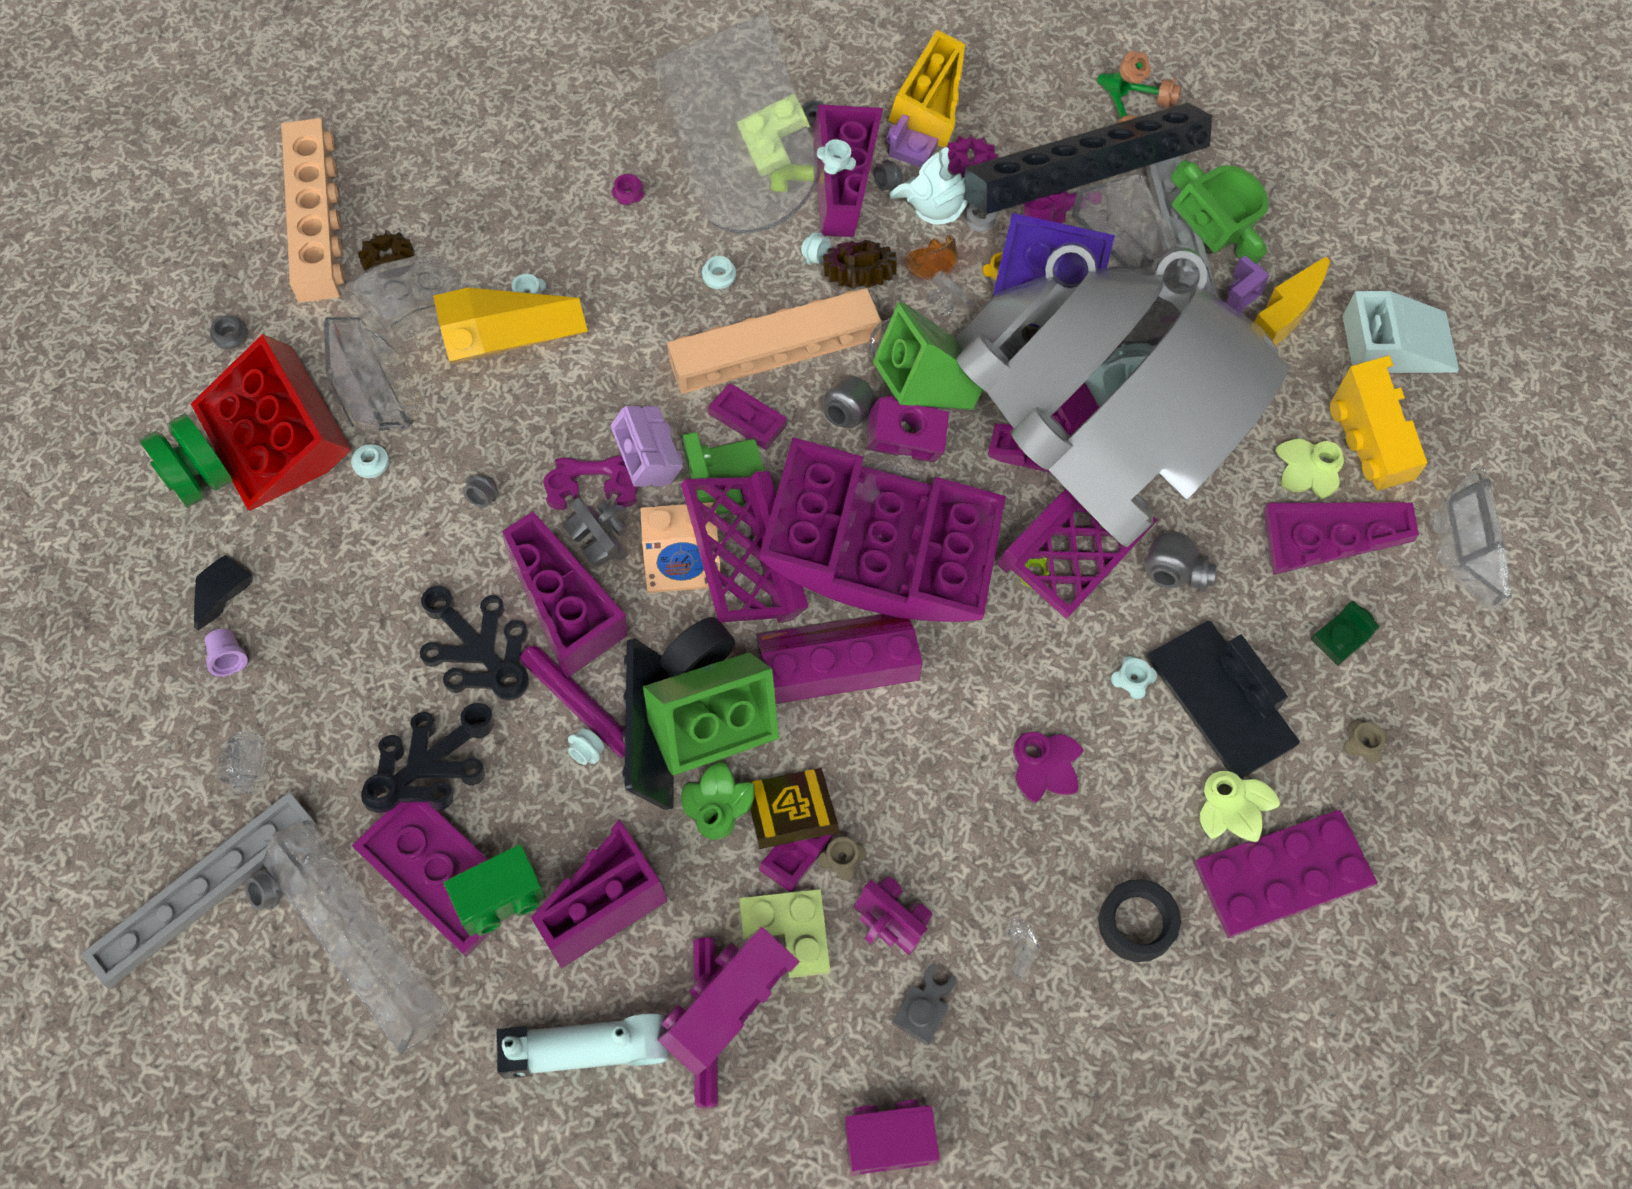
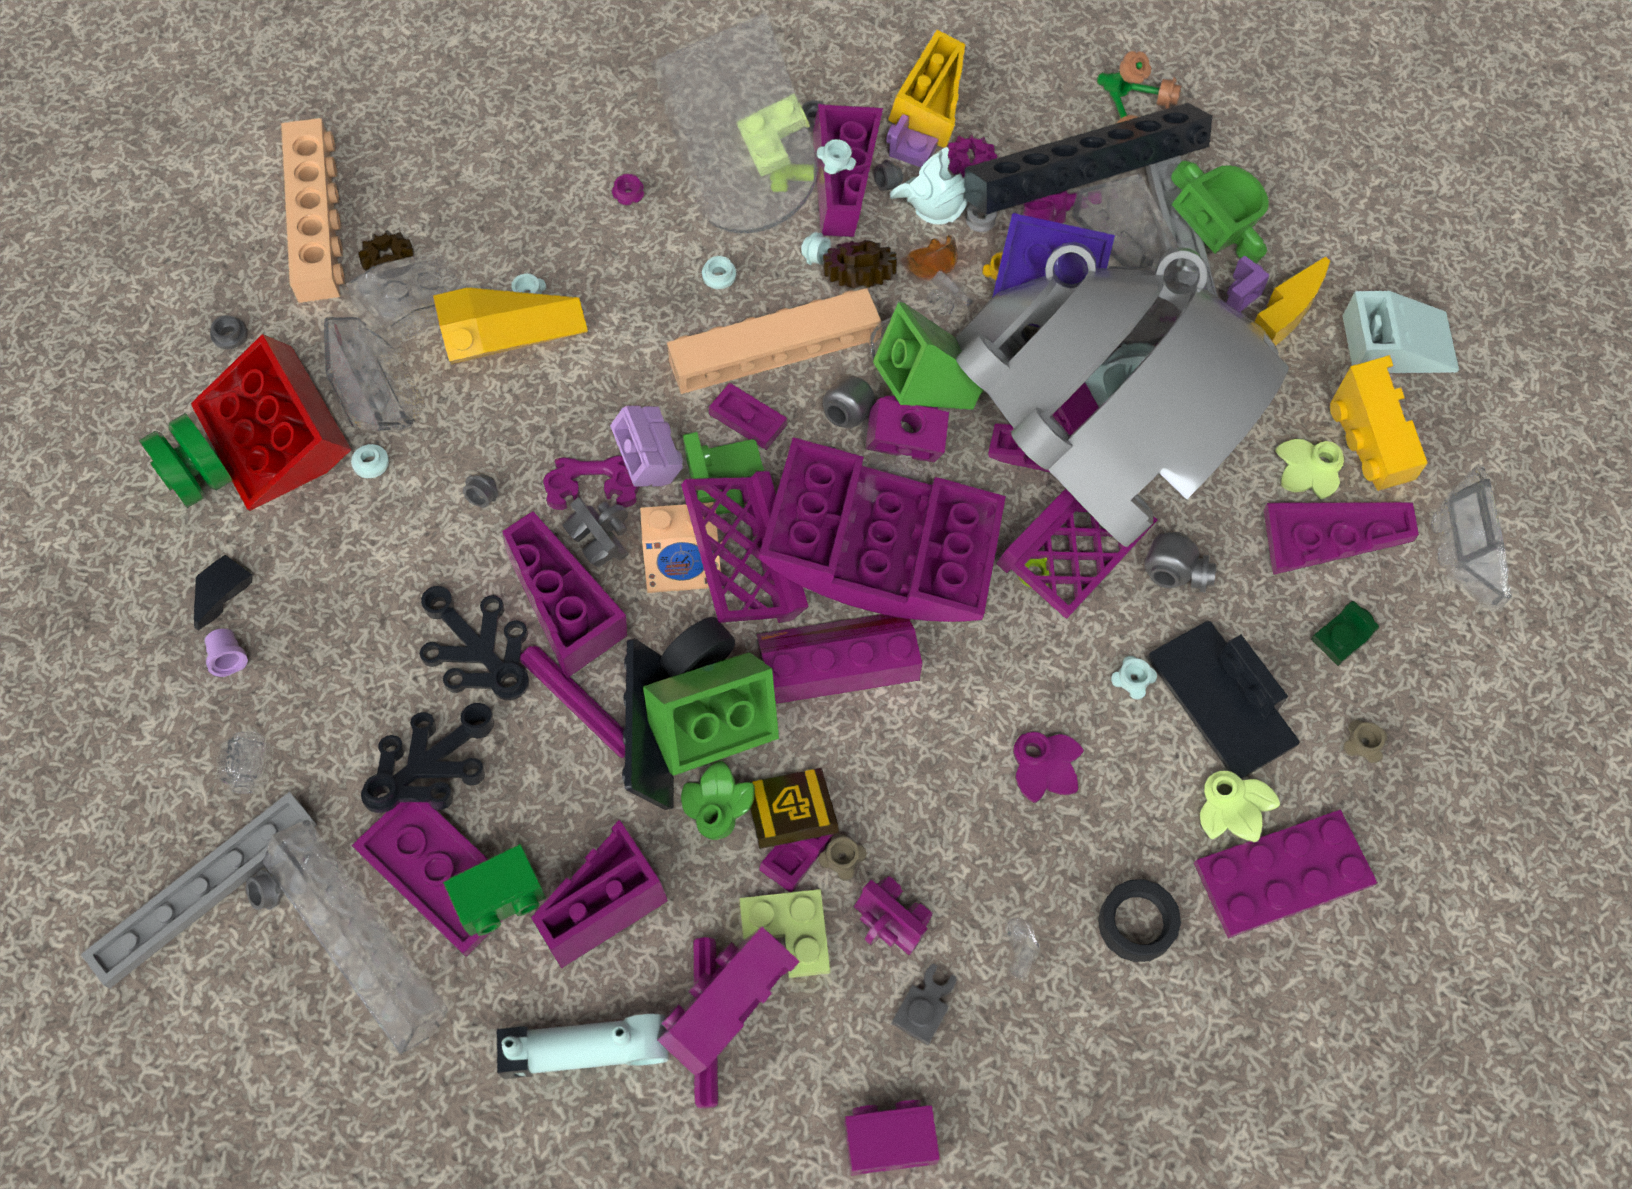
light aqua plate [568,728,605,765] -> none

